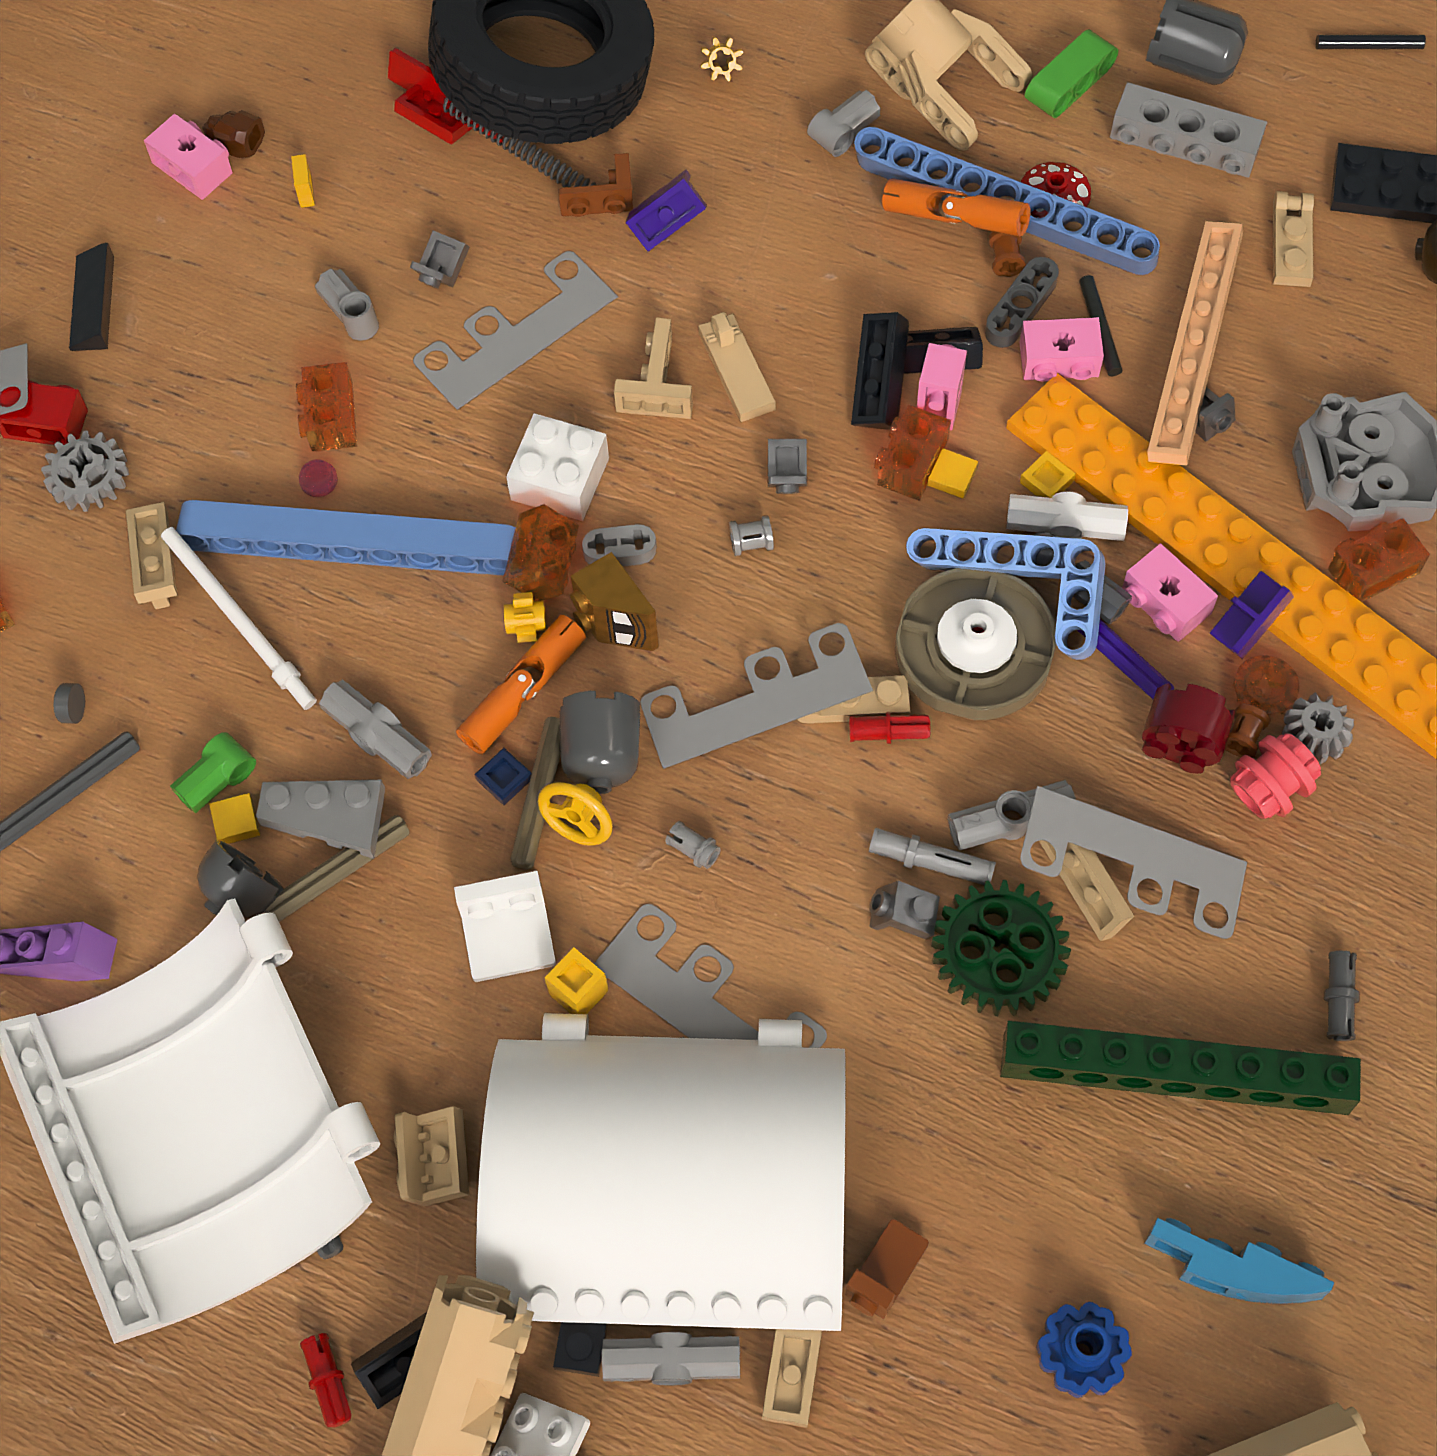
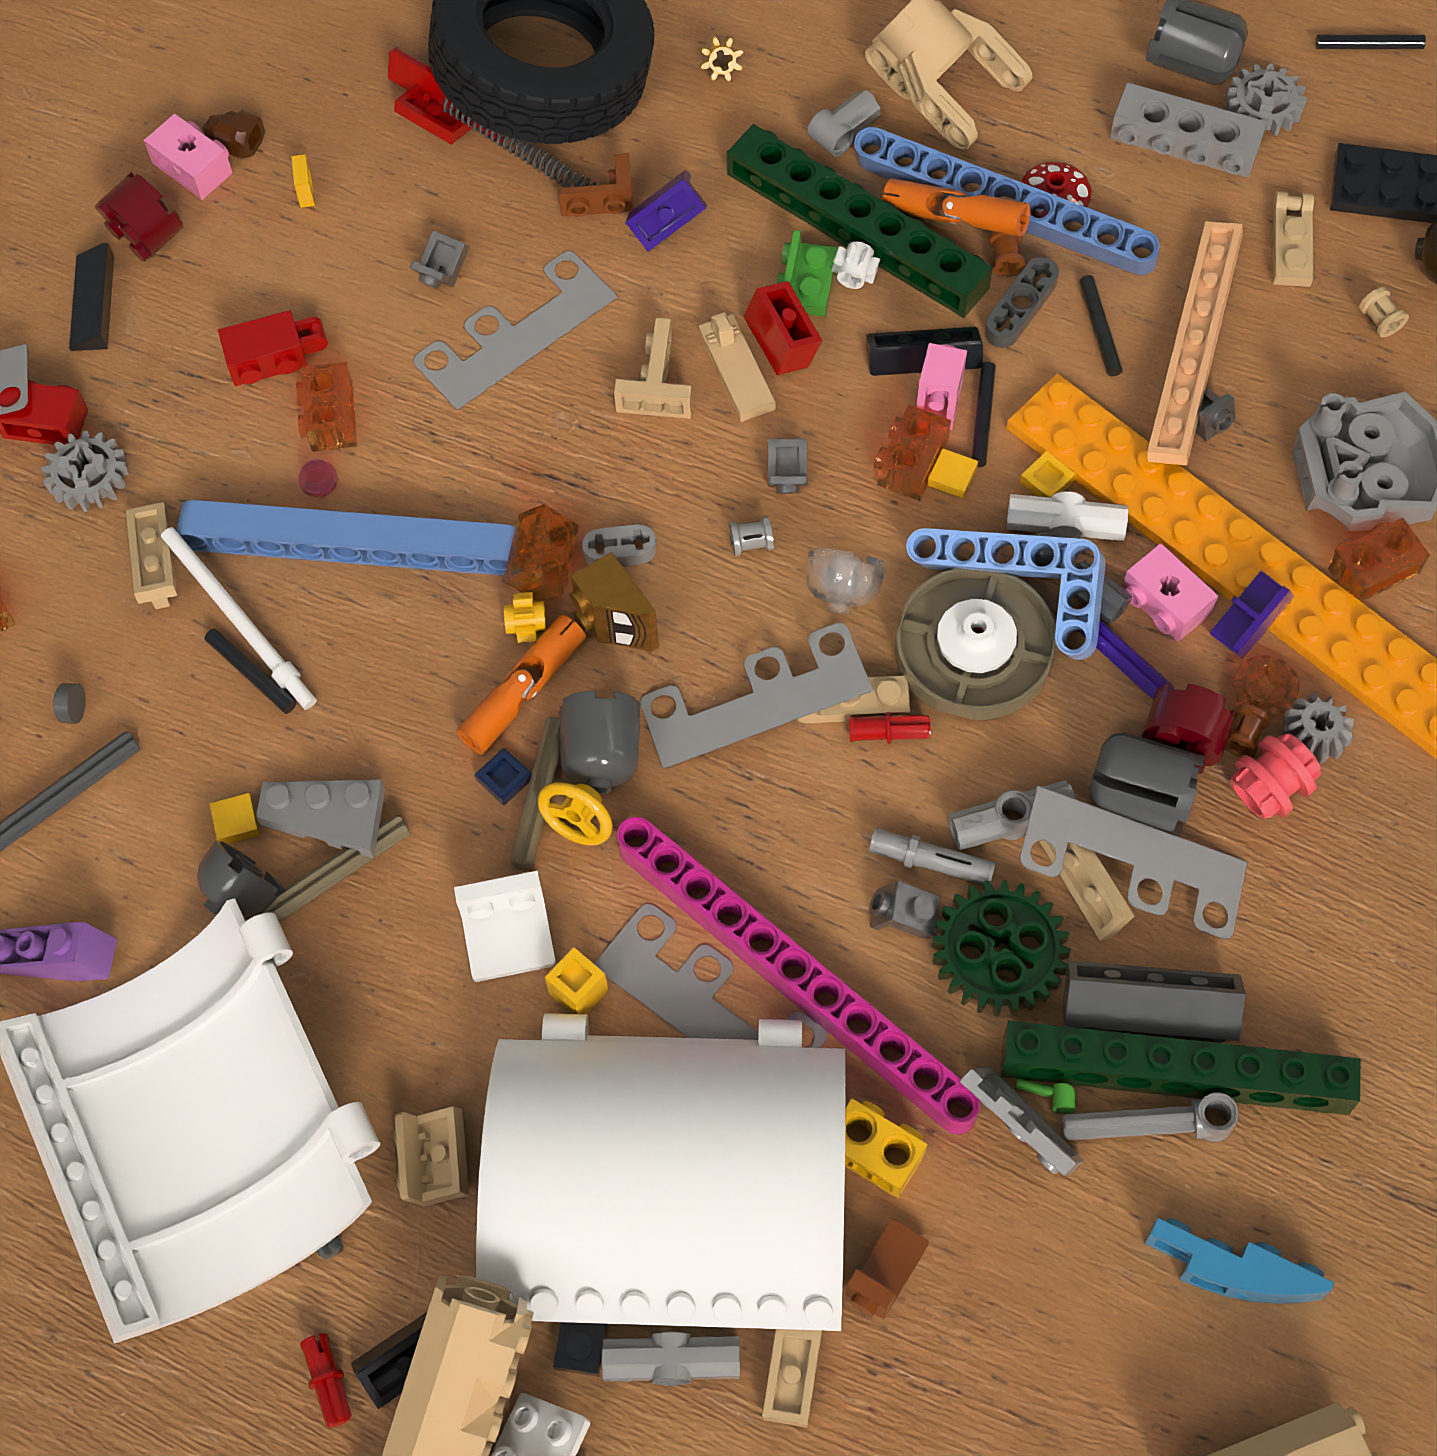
bright green piece [170,732,256,814] -> none
light grey piece [315,268,379,341] -> none
light grey piece [319,679,432,779] -> none
white brick [506,413,609,521] -> none
light grey pin [665,821,721,869] -> none
black slope [851,312,909,430] -> none
bright pink brick [1019,318,1104,382] -> none
bright green beam [1025,29,1119,118] -> none
blue plant [1036,1302,1132,1398] -> none
dark grey pin [1324,951,1360,1041] -> none
none -> dark red brick [95,172,184,262]
none -> black bar [204,628,296,714]
none -> red brick [217,310,328,386]
none -> dark pink beam [617,817,980,1135]
none -> dark green brick [727,124,993,318]
none -> red brick [743,281,823,375]
none -> bright green bracket [776,230,837,317]
none -> clear cylinder [805,548,887,614]
none -> white gear [832,242,880,289]
none -> yellow brick [845,1098,928,1199]
none -> light grey wing [960,1067,1084,1176]
none -> black bar [971,362,996,467]
none -> bright green hand [1016,1078,1076,1114]
none -> dark grey brick [1062,961,1246,1043]
none -> light grey axle [1062,1093,1239,1142]
none -> dark grey cylinder [1089,732,1205,835]
none -> light grey gear [1225,64,1307,136]
none -> tan bush [1358,287,1409,338]

